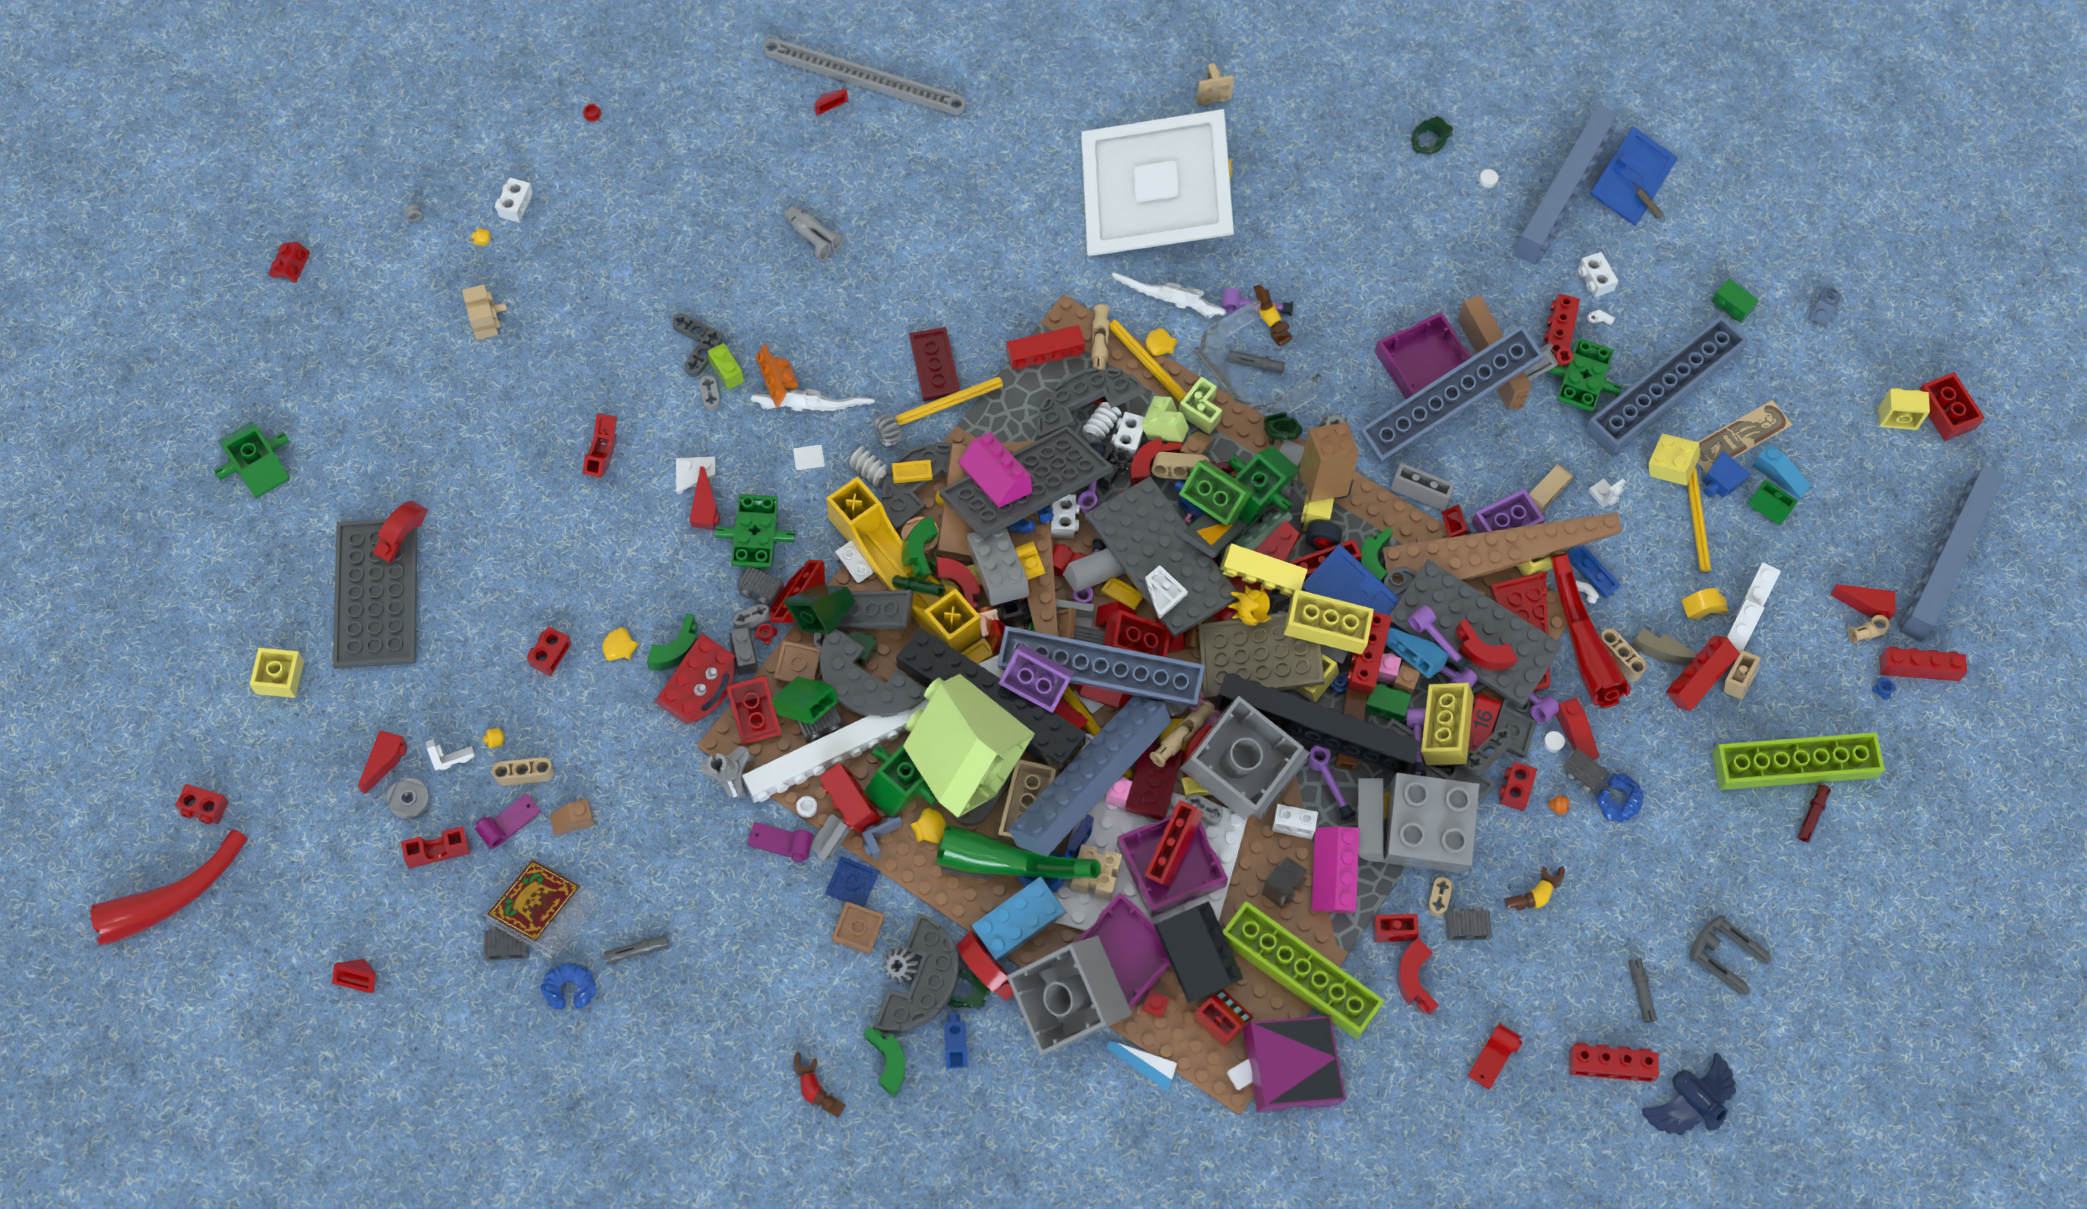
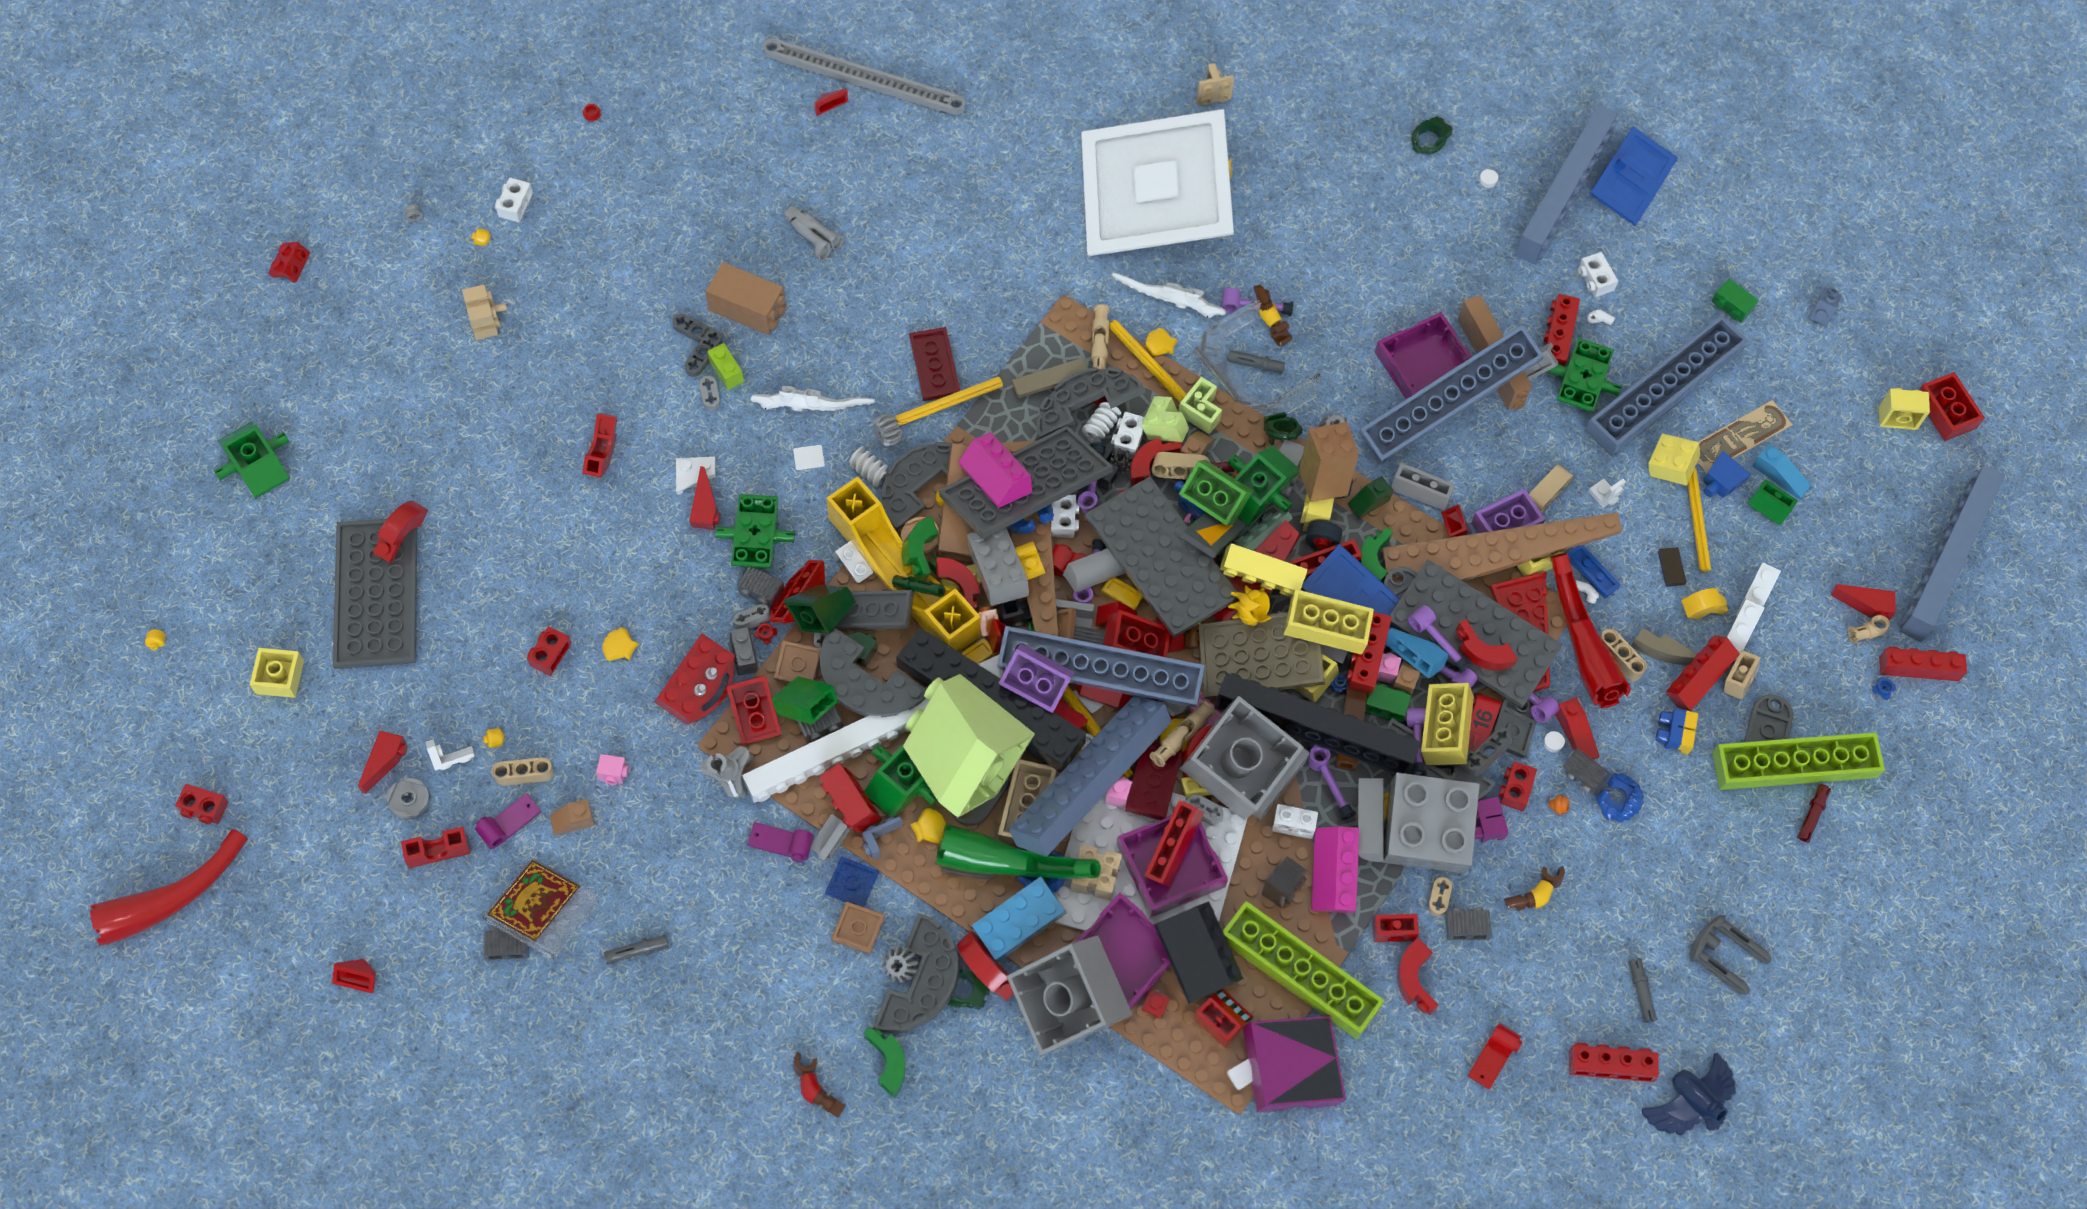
blue piece [540,963,596,1009] -> none
green arch [647,613,698,671] -> none
orange bracket [756,344,798,407] -> none
white tile [796,796,817,818] -> none
yellow tile [892,460,933,484] -> none
blue torso [944,1014,967,1069] -> none
red brick [1006,325,1085,370] -> none
clear blue tile [1066,814,1094,858] -> none
dark azure sticker [1106,1040,1177,1092] -> none
white wing [1145,565,1188,618] -> none
red bush [1554,347,1573,366] -> none
dark tan piece [1634,185,1666,222] -> none
none -> yellow piece [145,629,166,650]
none -> bright pink brick [596,754,629,785]
none -> medium nougat brick [705,262,787,335]
none -> dark tan tile [1012,358,1088,399]
none -> dark green slope [1347,476,1393,519]
none -> magenta hips [1474,797,1509,843]
none -> blue hips [1655,709,1699,755]
none -> dark brown tile [1658,547,1686,587]
none -> dark grey tile [1744,694,1794,742]

